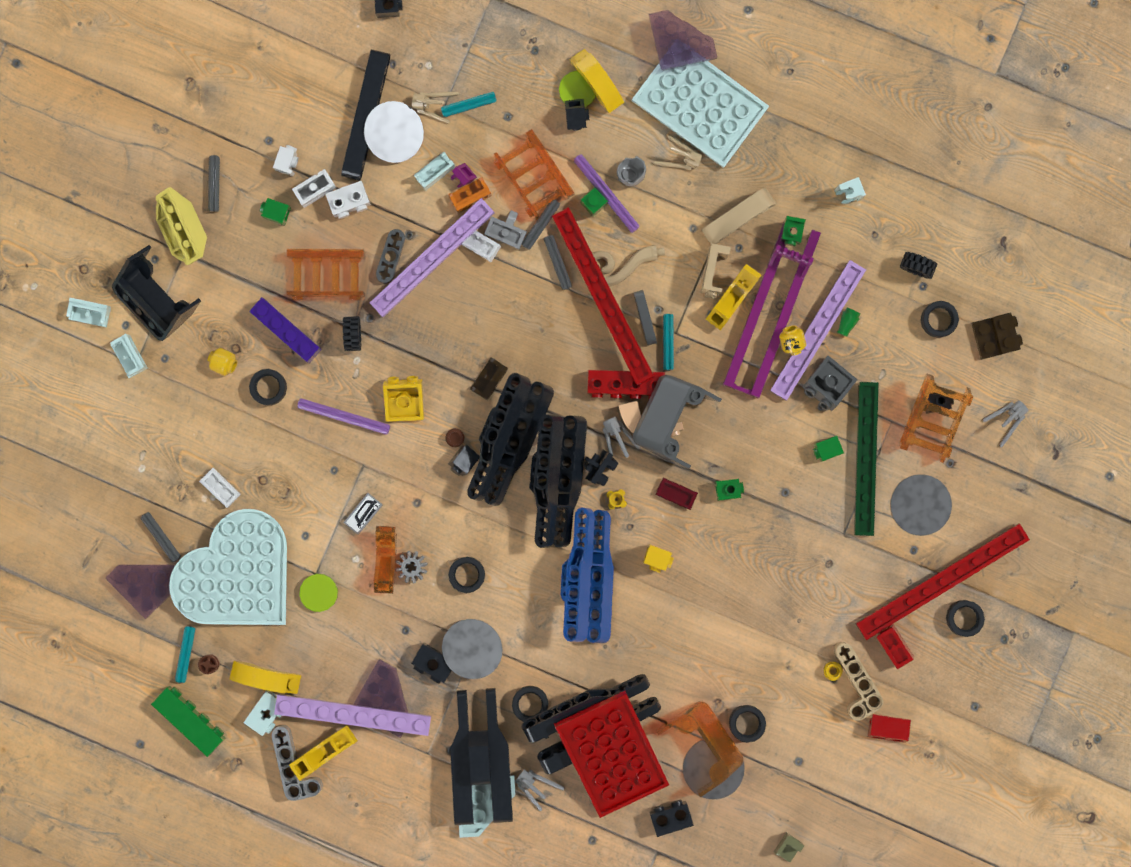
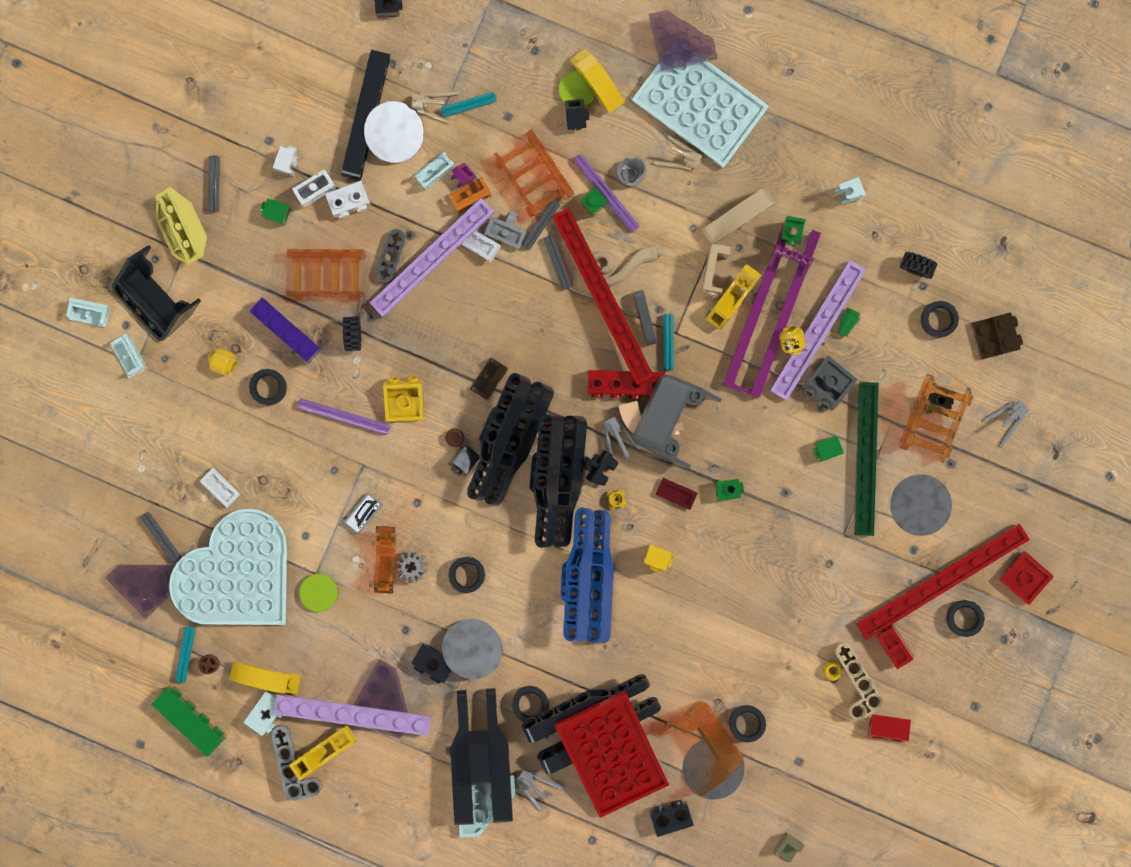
none -> red plate [999,551,1054,605]

